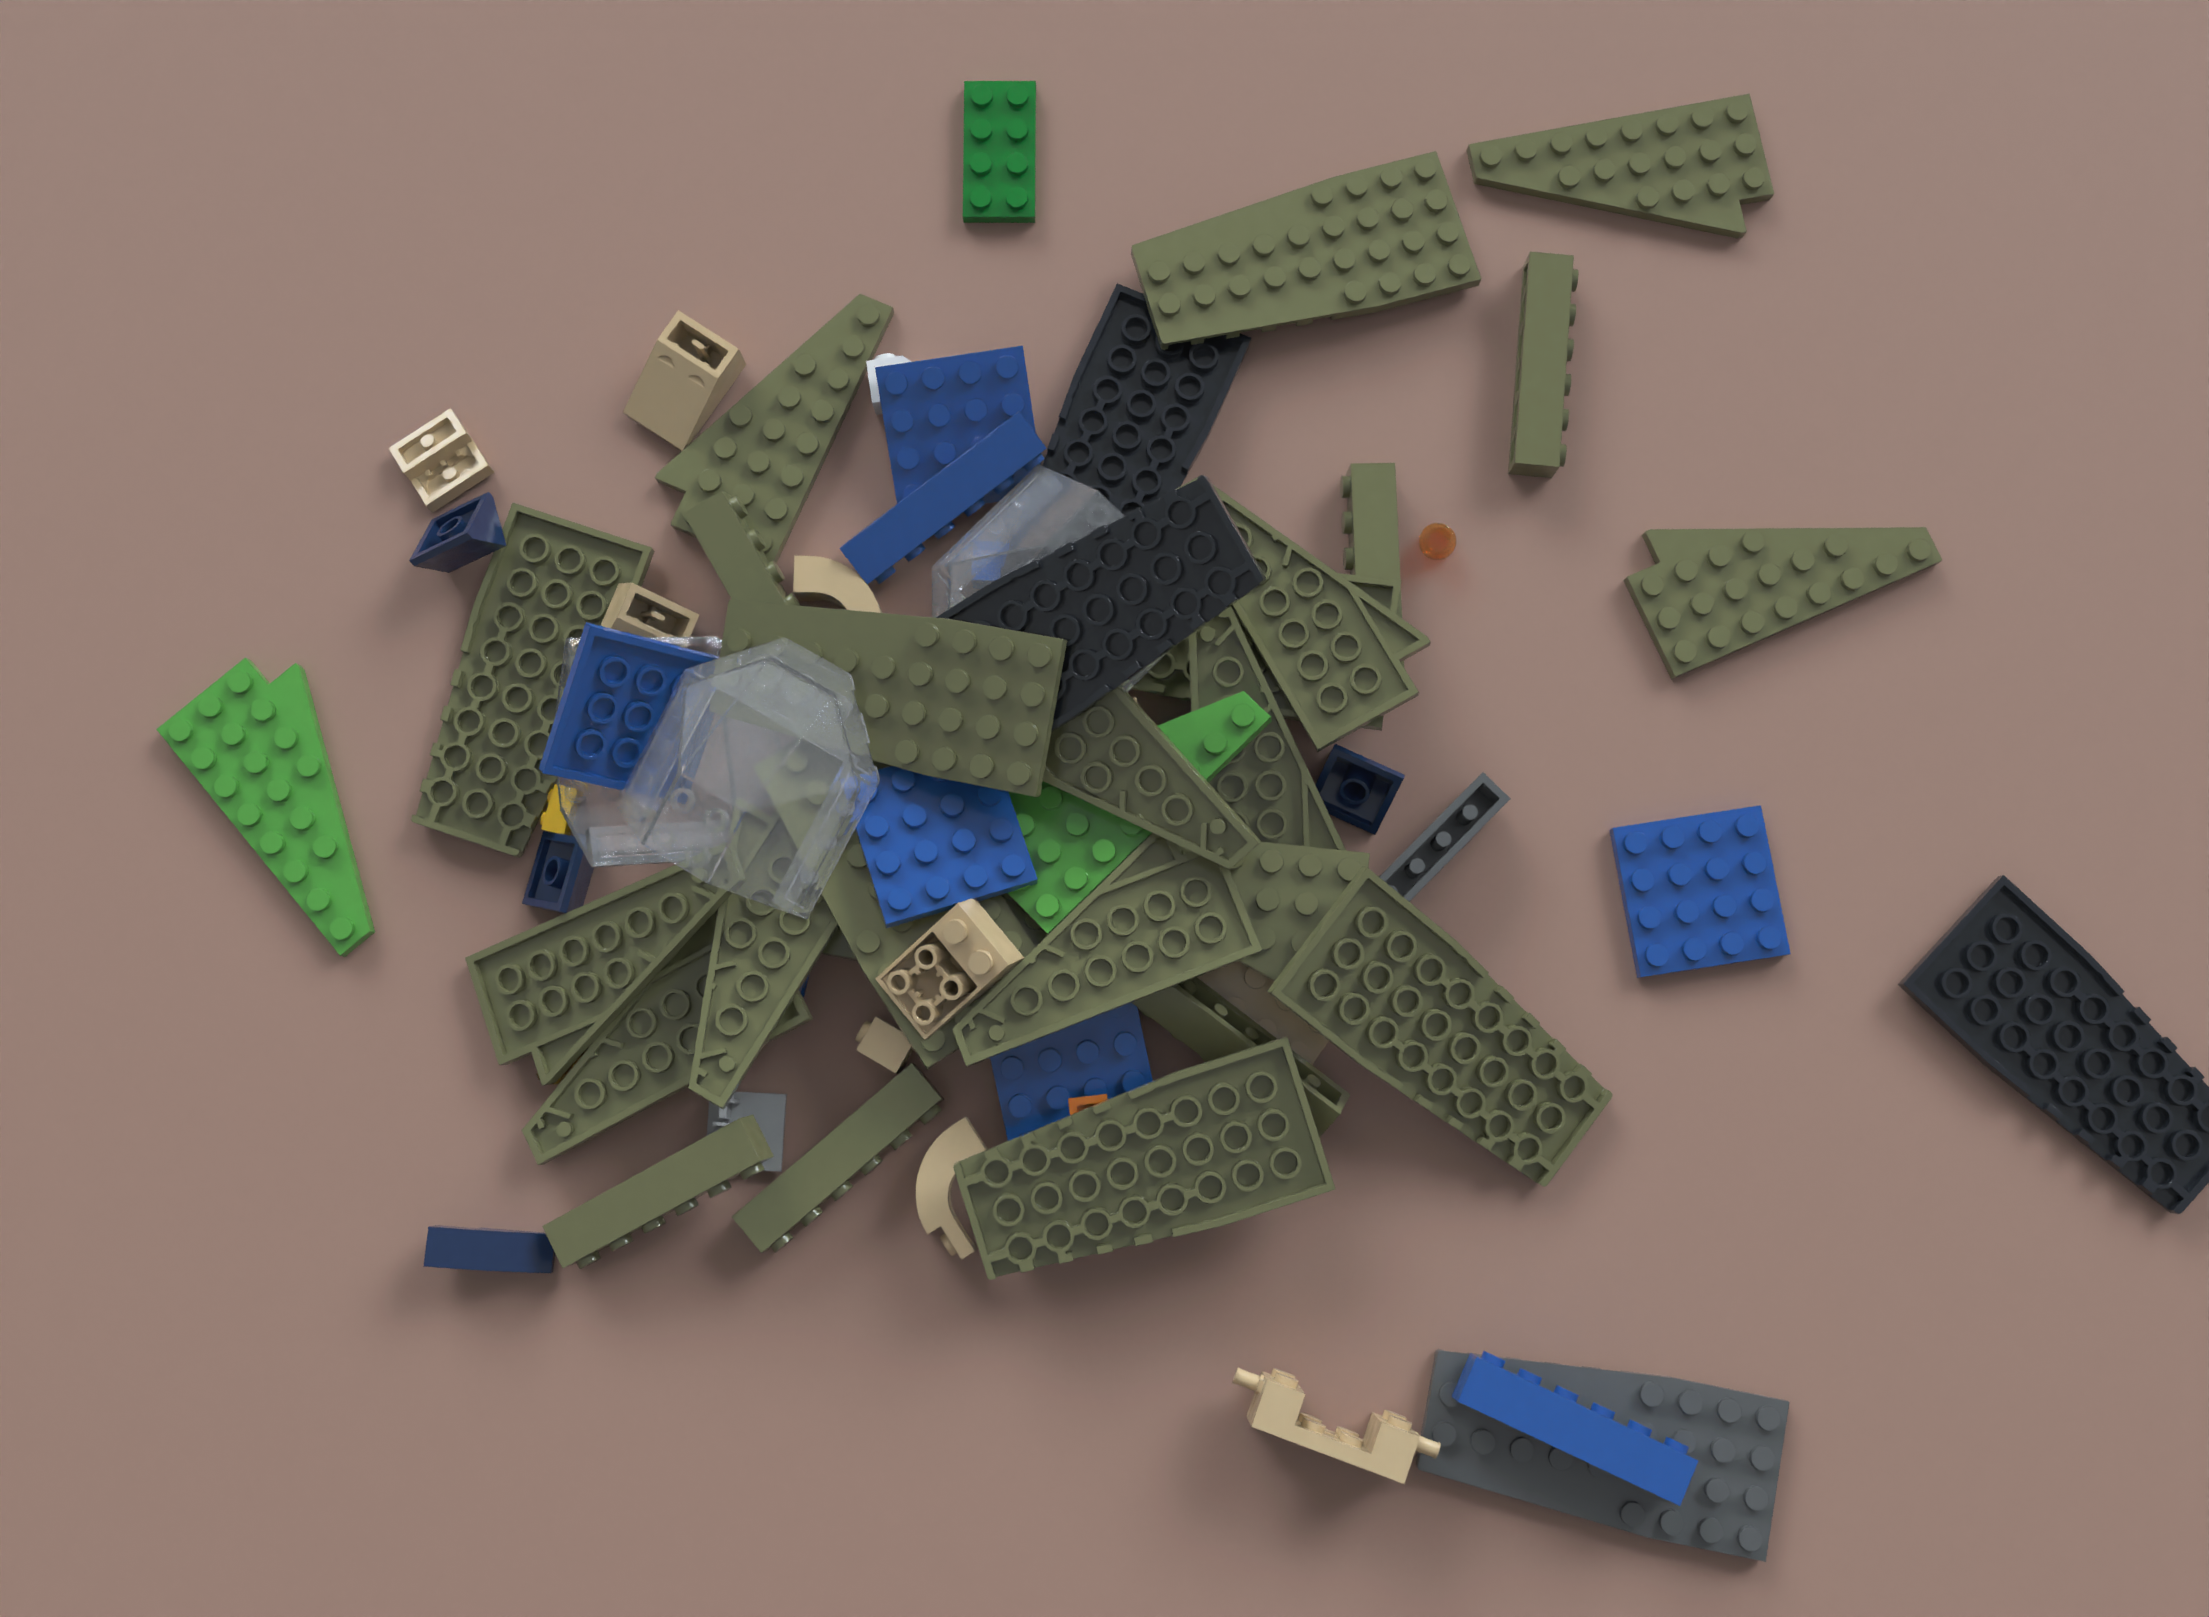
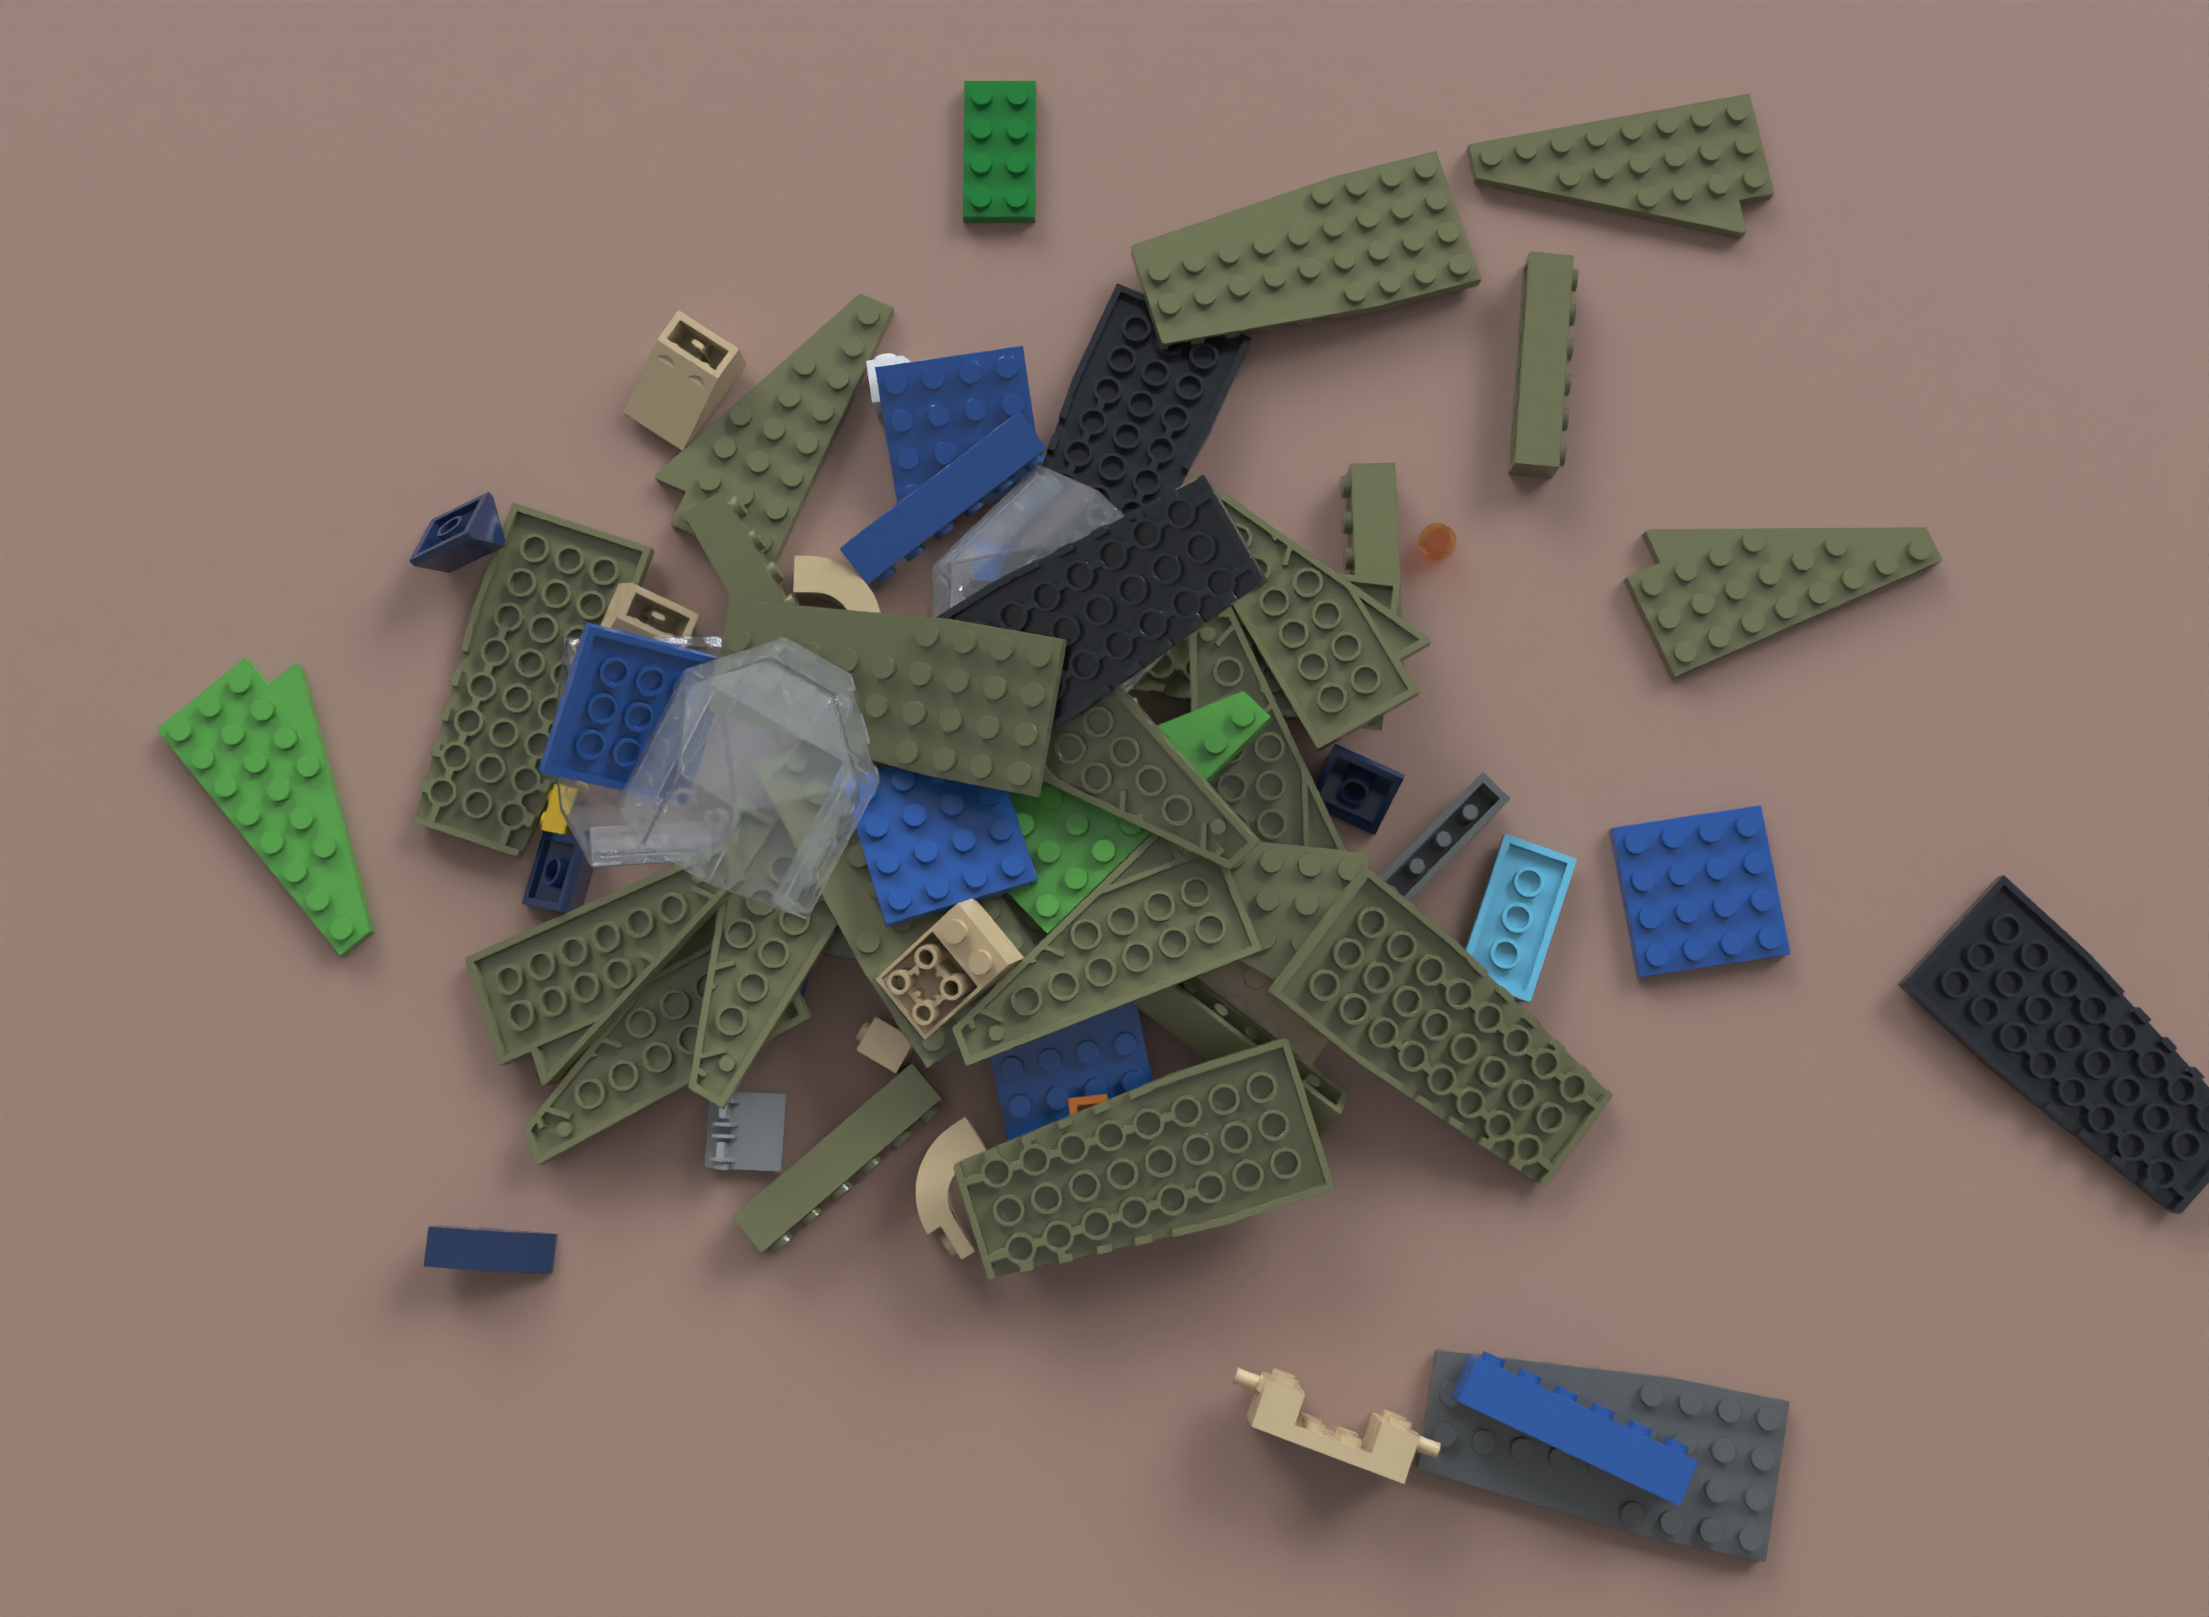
tan slope [388,408,495,513] -> none
olive brick [542,1115,774,1269] -> none
none -> medium azure plate [1465,834,1577,1003]

